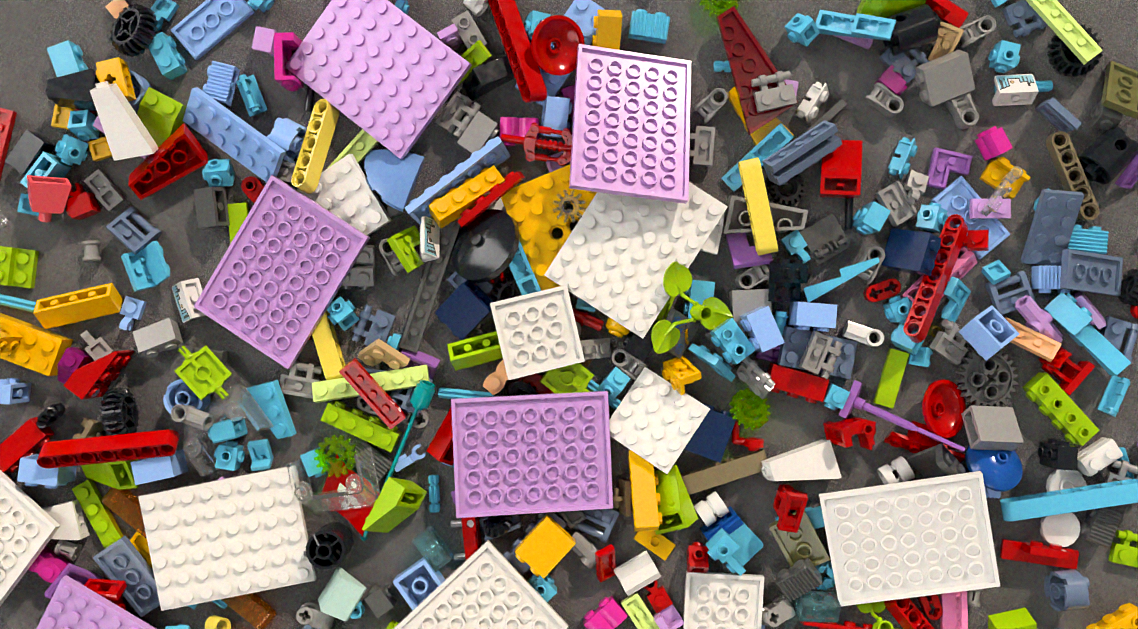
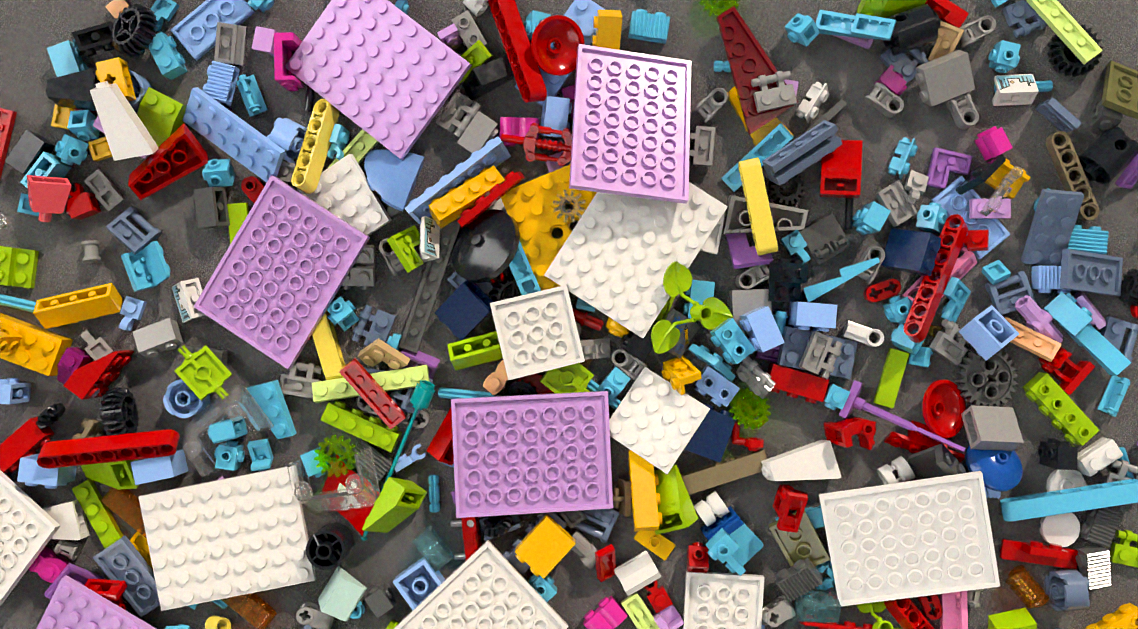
light grey piece [171,404,214,431] -> none
none -> black brick [71,21,115,57]
none -> light grey plate [214,22,247,66]
none -> medium azure plate [327,124,350,160]
none -> light blue brick [693,365,740,407]
none -> black plate [956,154,1006,195]
none -> clear orange piece [1005,565,1049,609]
none -> brick [1076,544,1112,590]

